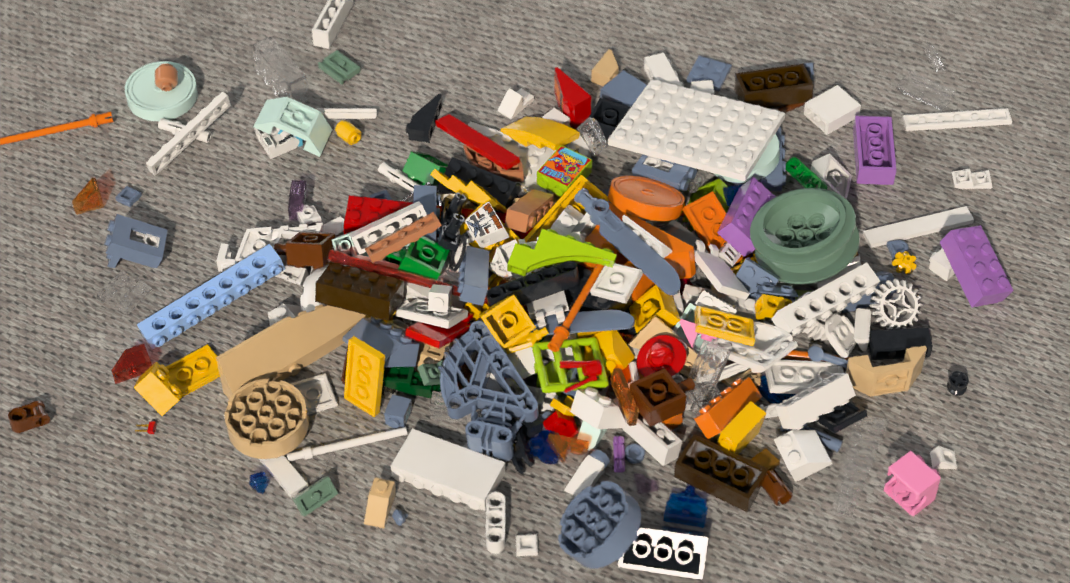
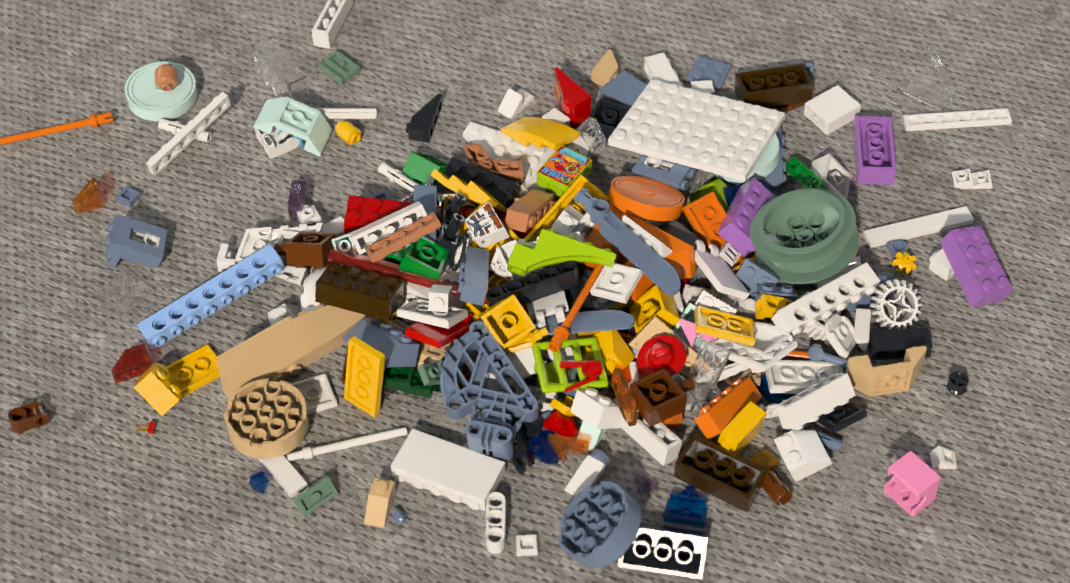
sand blue brick [384,394,412,428] -> none
red tile [435,114,520,170] -> none
medium lavender axle [613,436,625,473] -> none
sand blue tile [625,444,645,464] -> none

